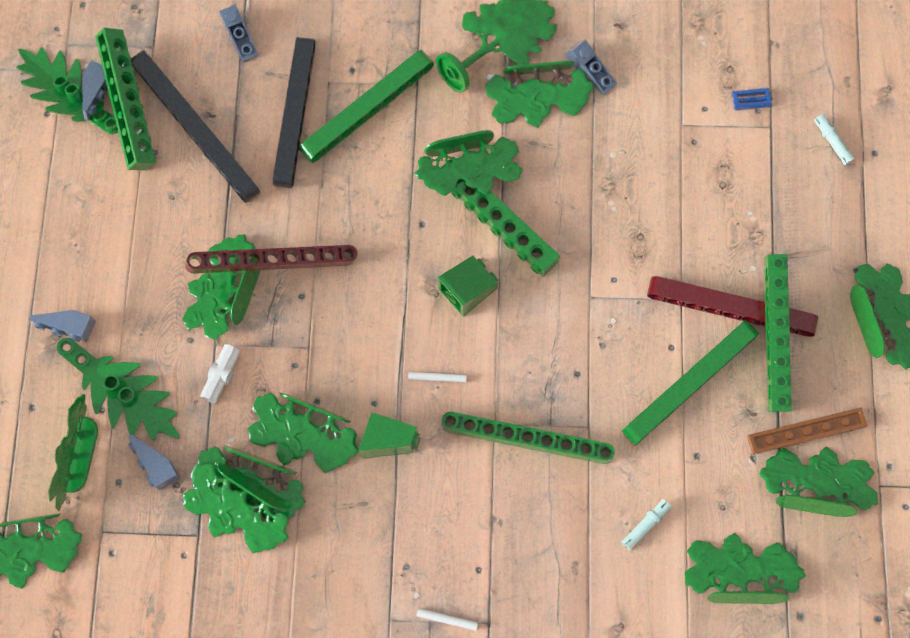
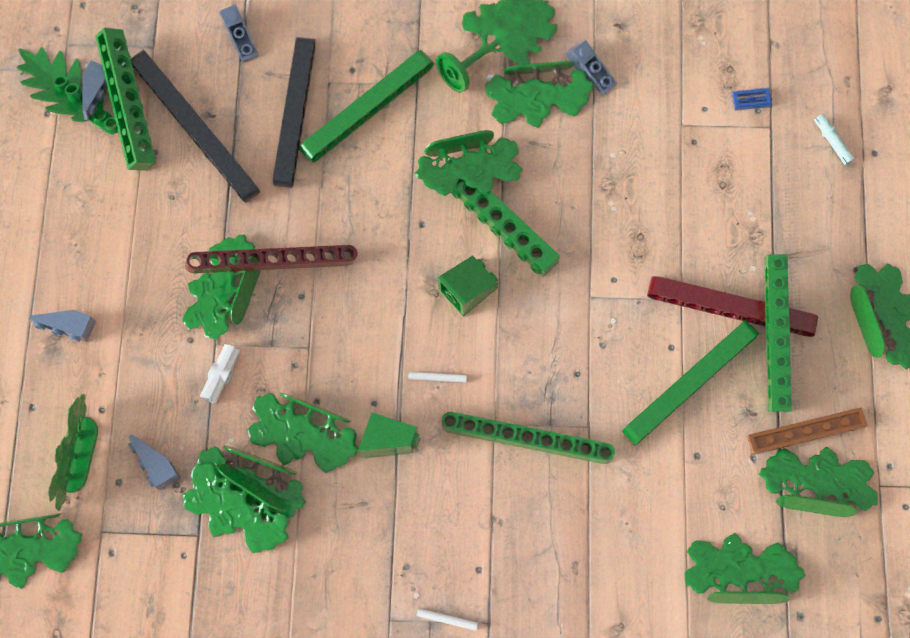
green plant [57,338,179,440] -> none
light aqua pin [621,499,672,551] -> none

